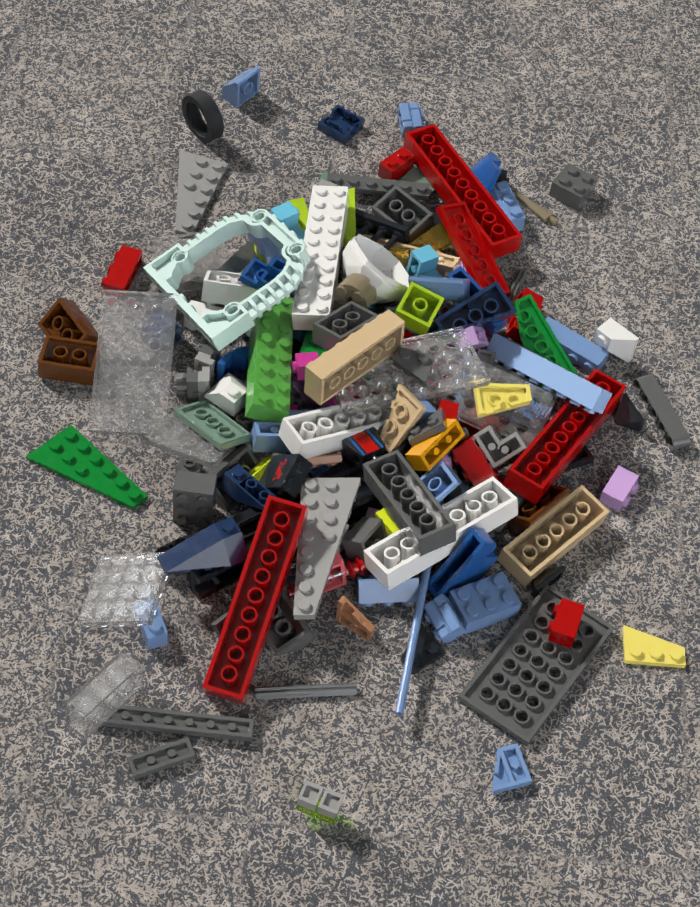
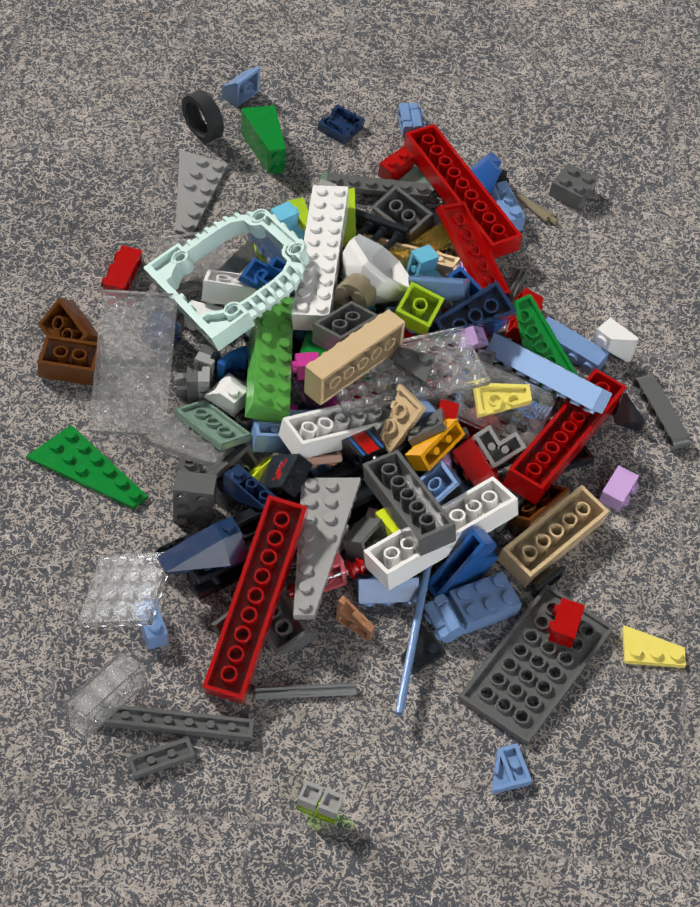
none -> green slope [240,105,286,174]

